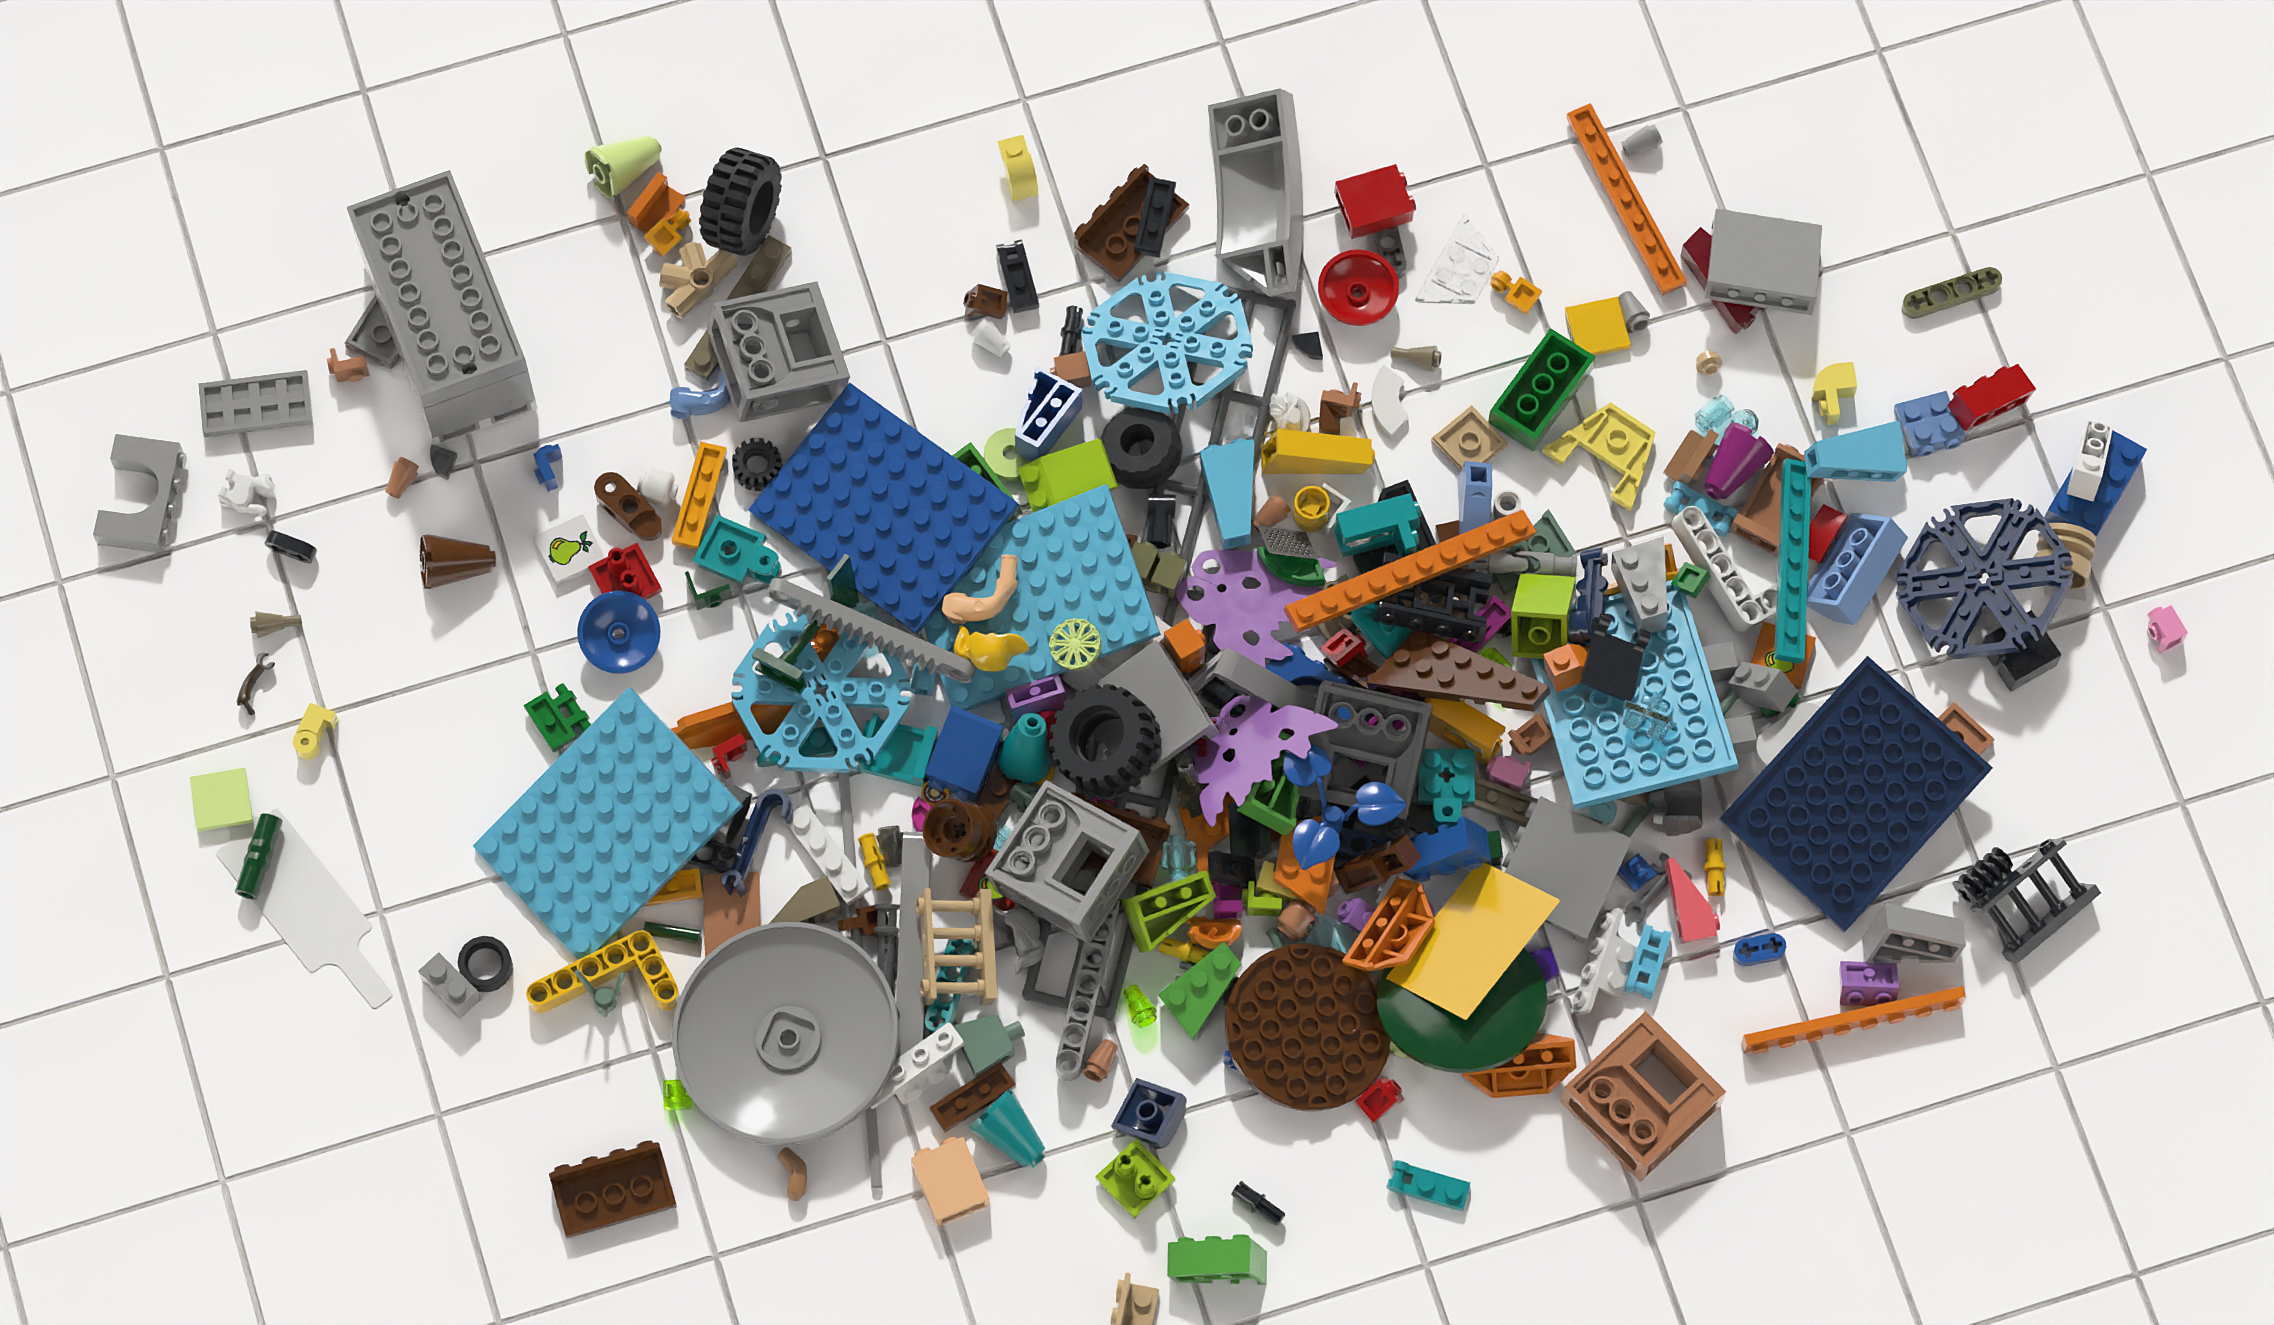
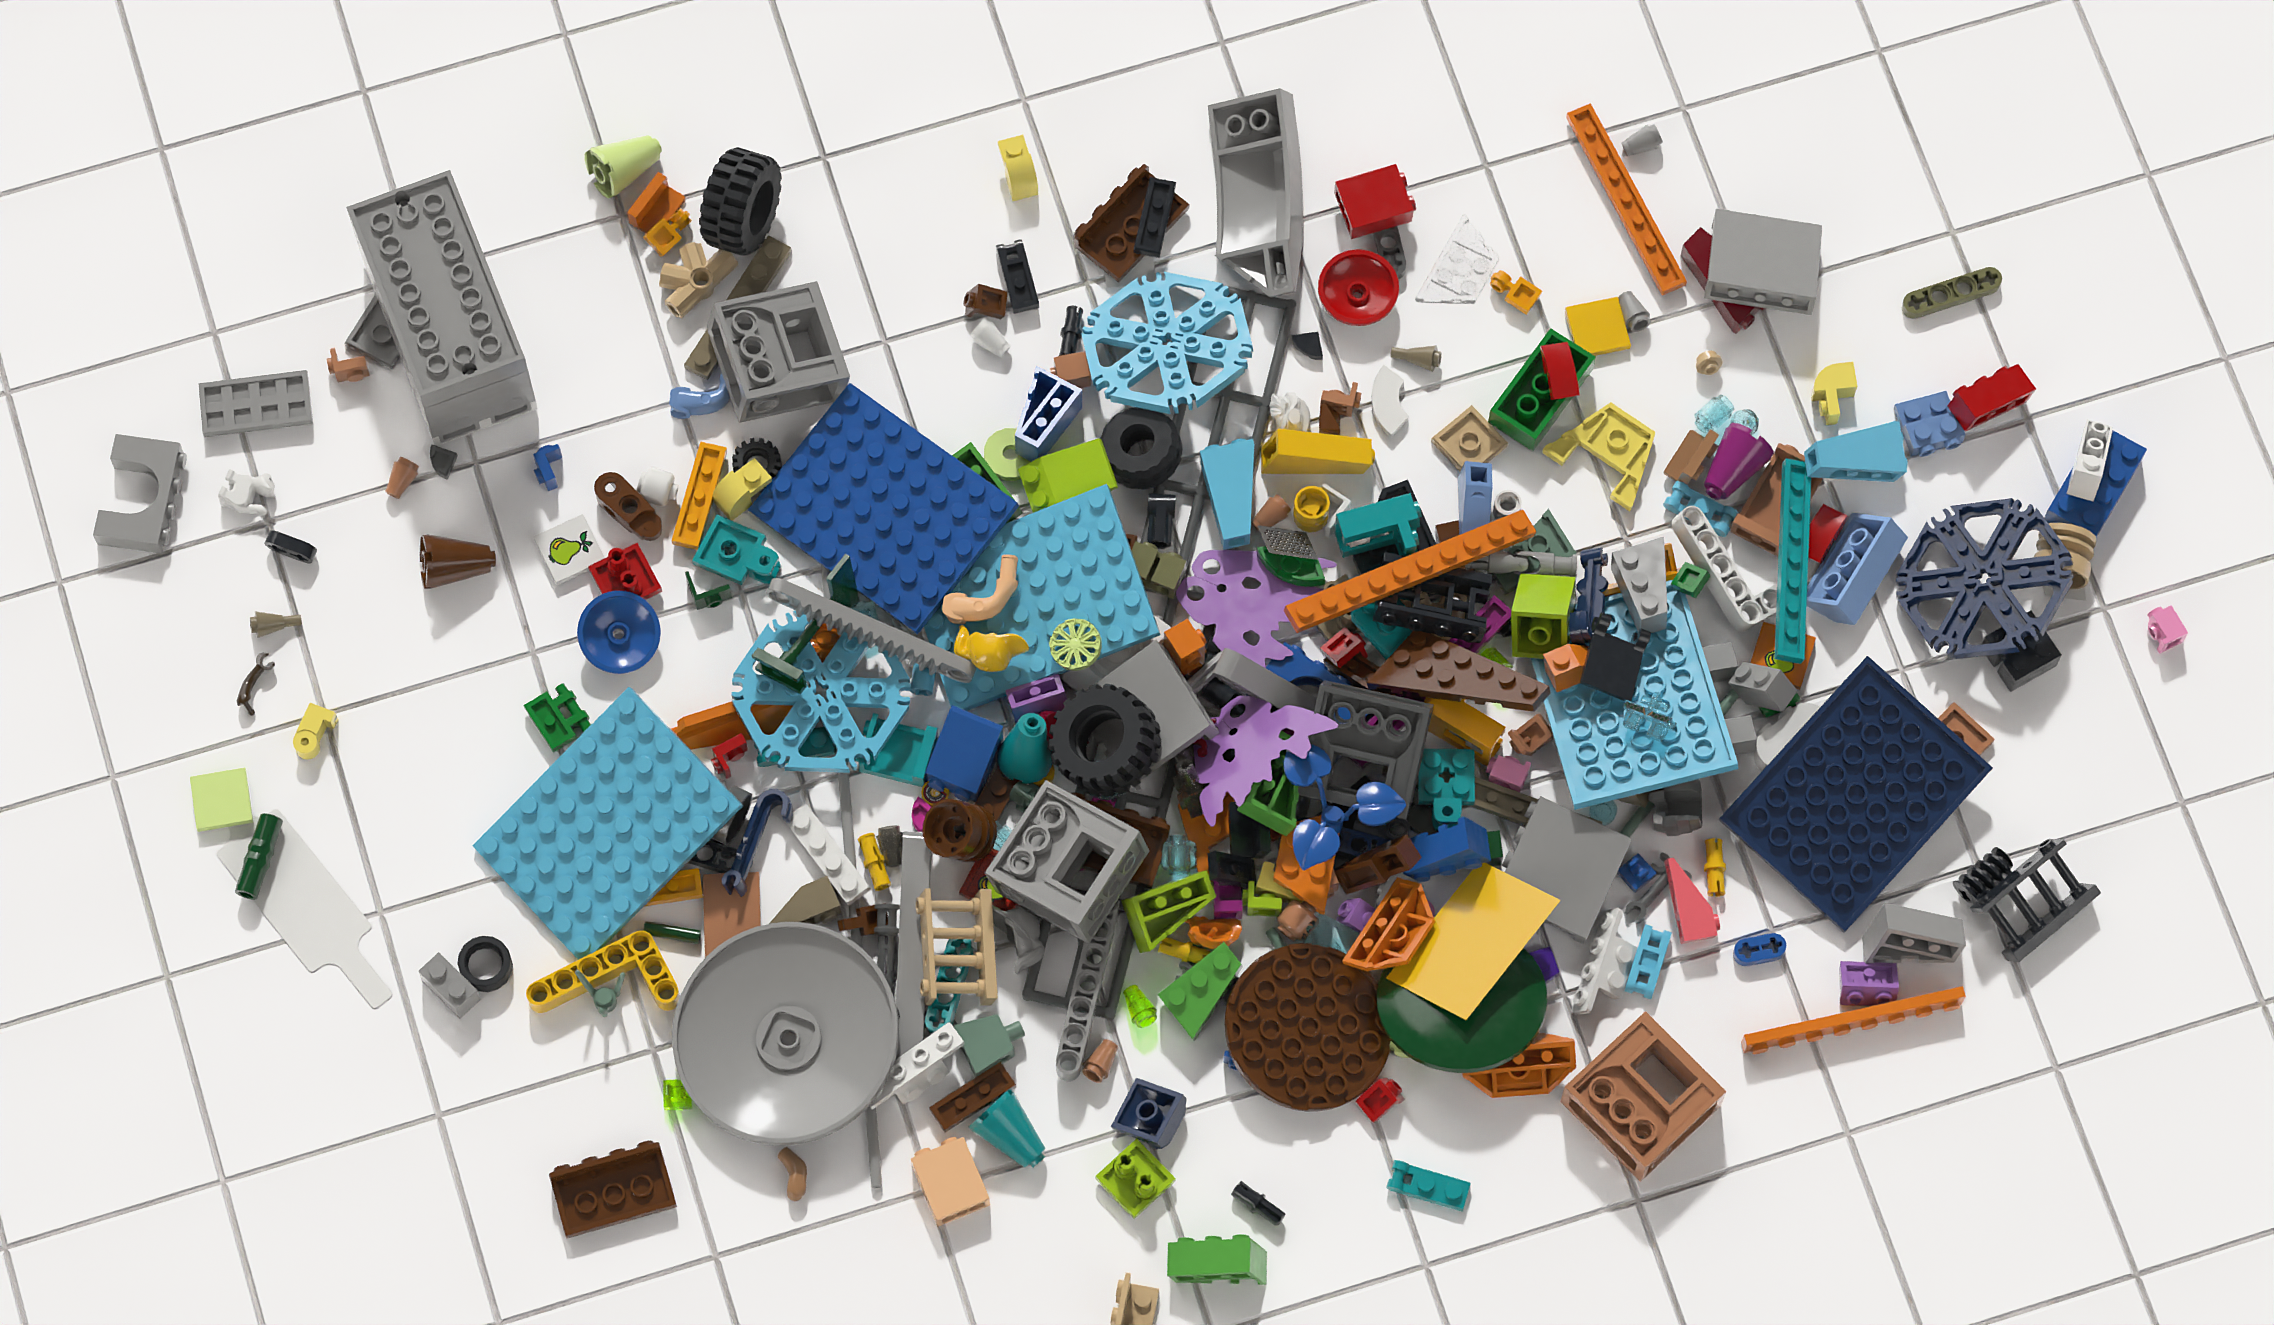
none -> light yellow brick [713,458,772,521]
none -> red slope [1540,342,1580,400]

